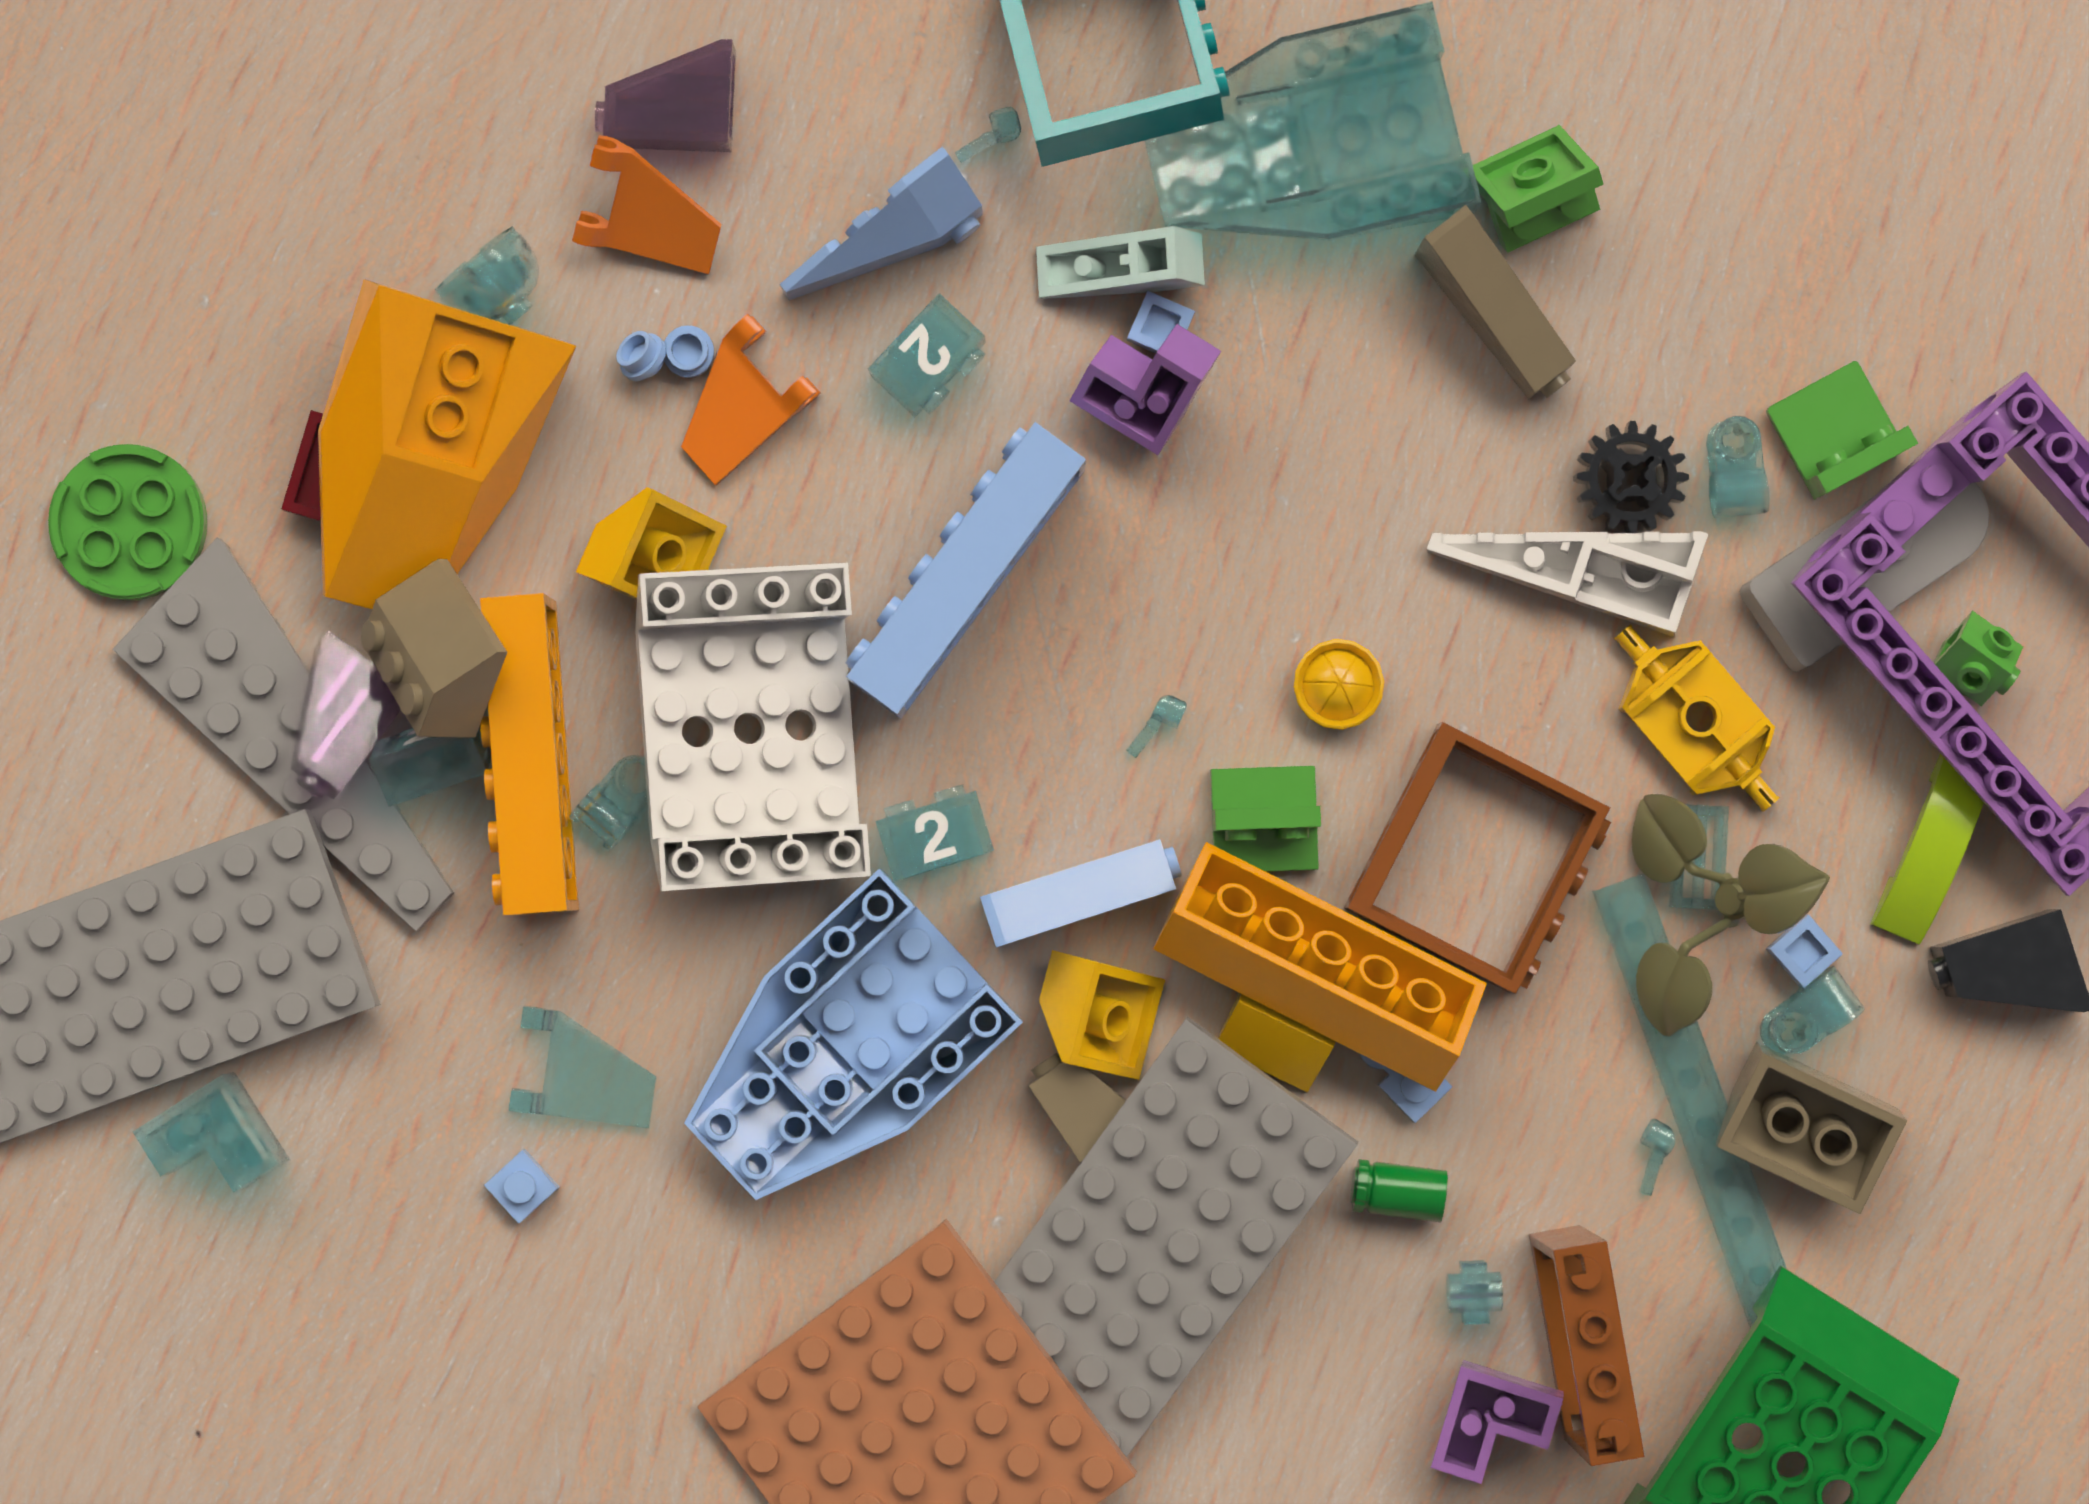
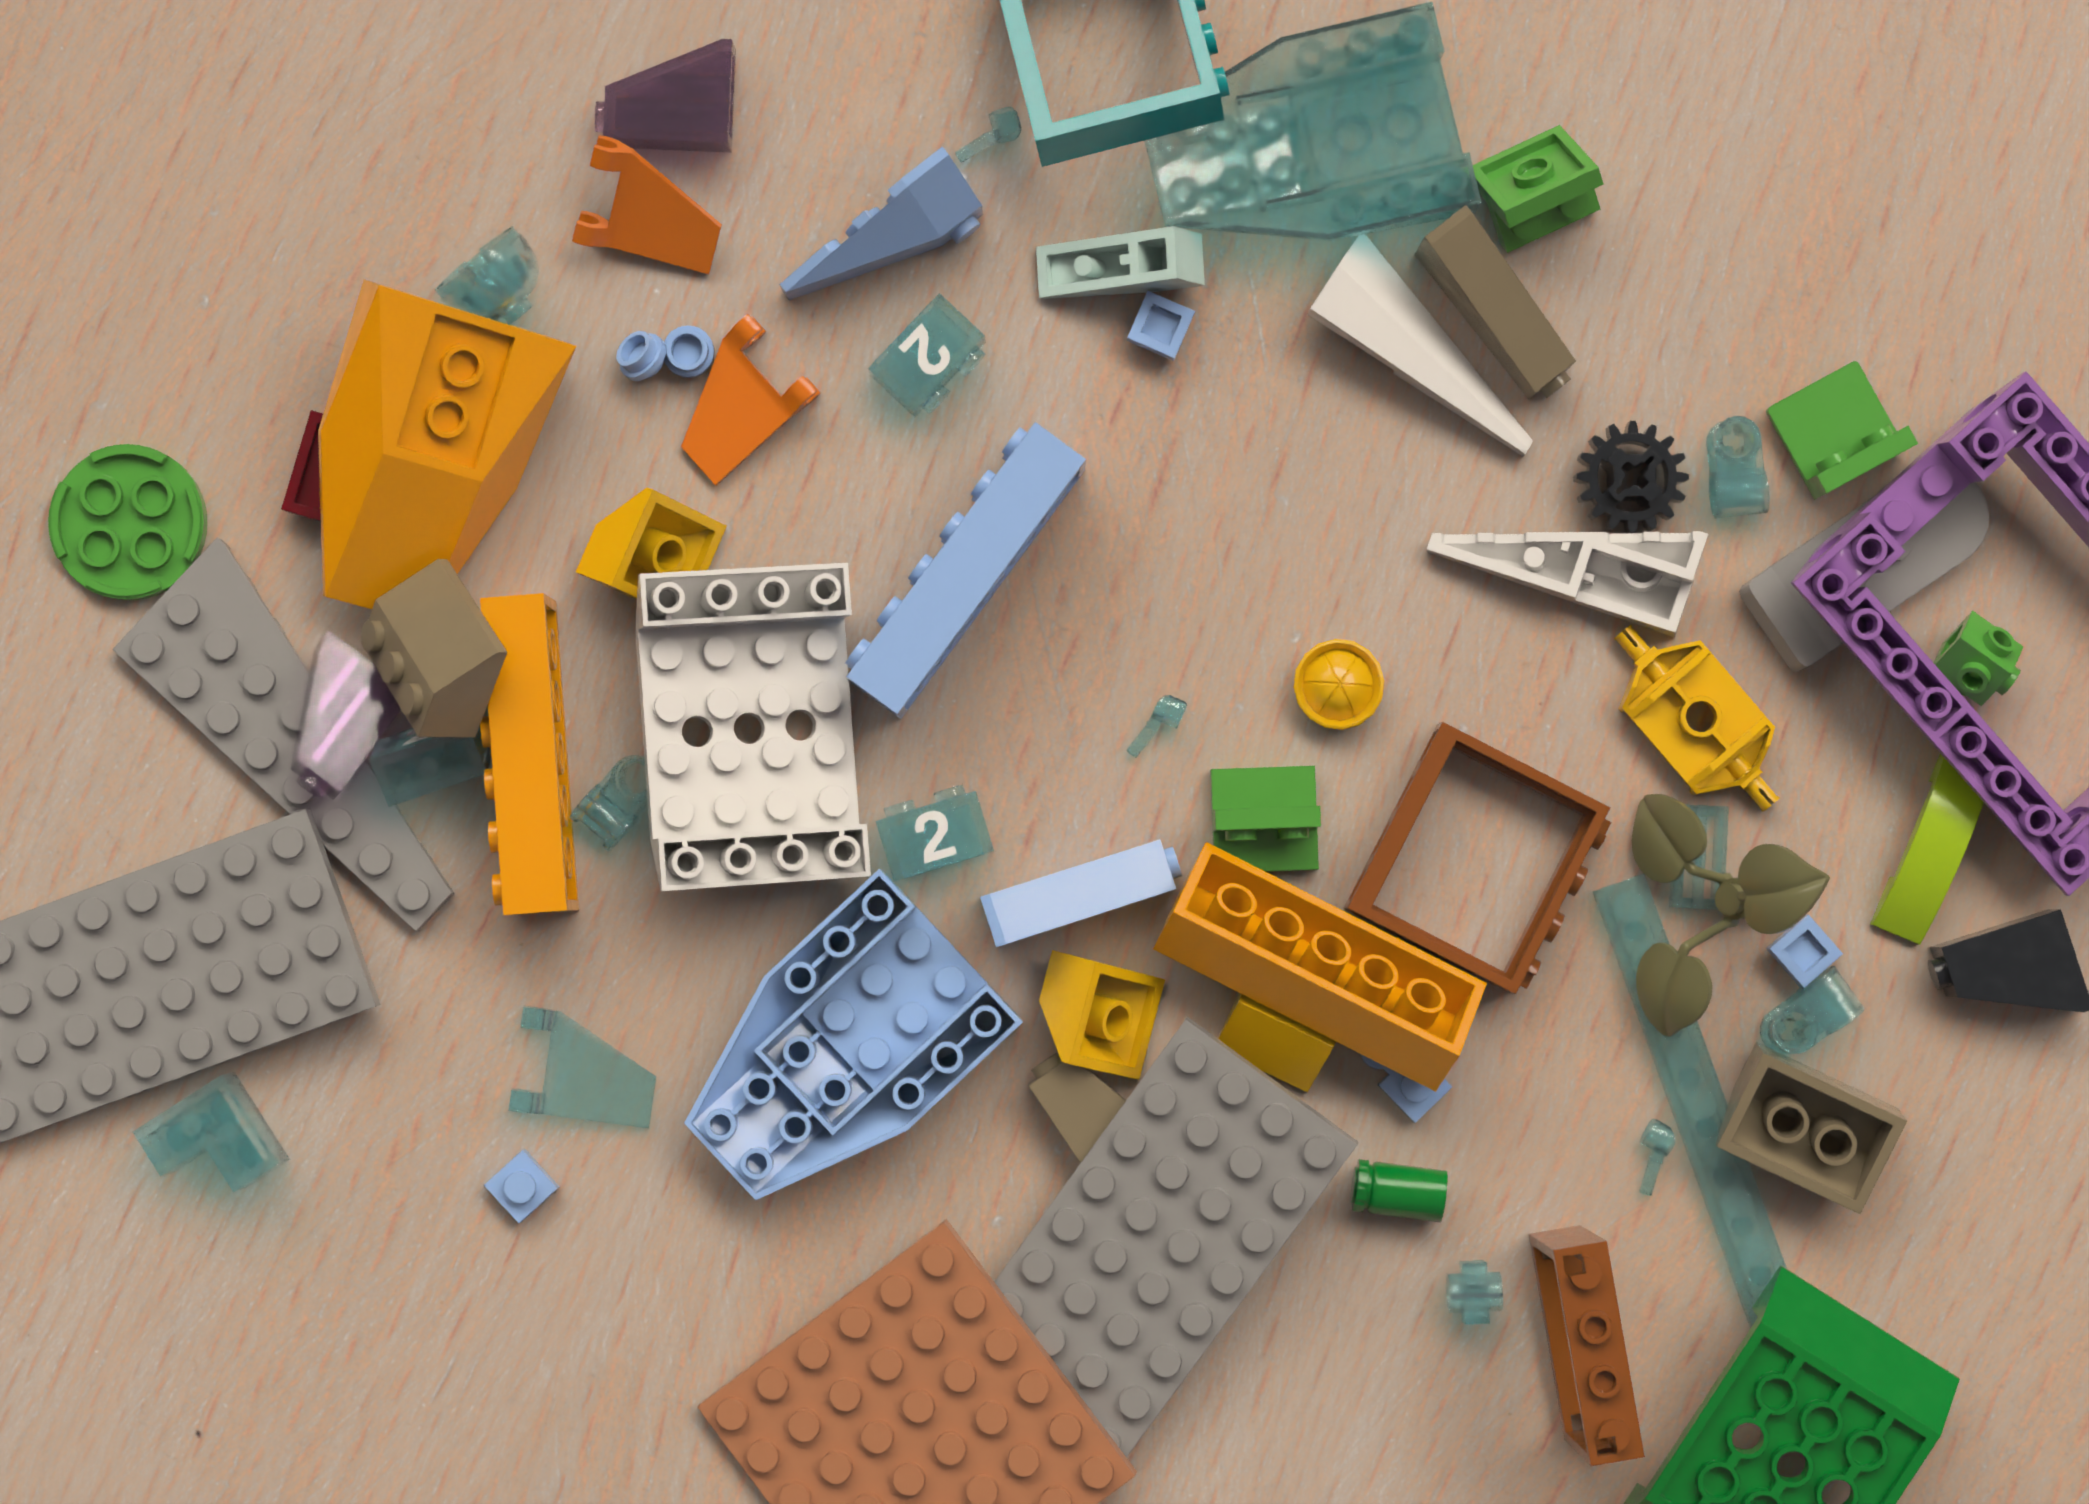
medium lavender brick [1069,324,1221,455] -> none
medium lavender brick [1431,1360,1564,1484] -> none
none -> white wedge [1307,232,1533,456]

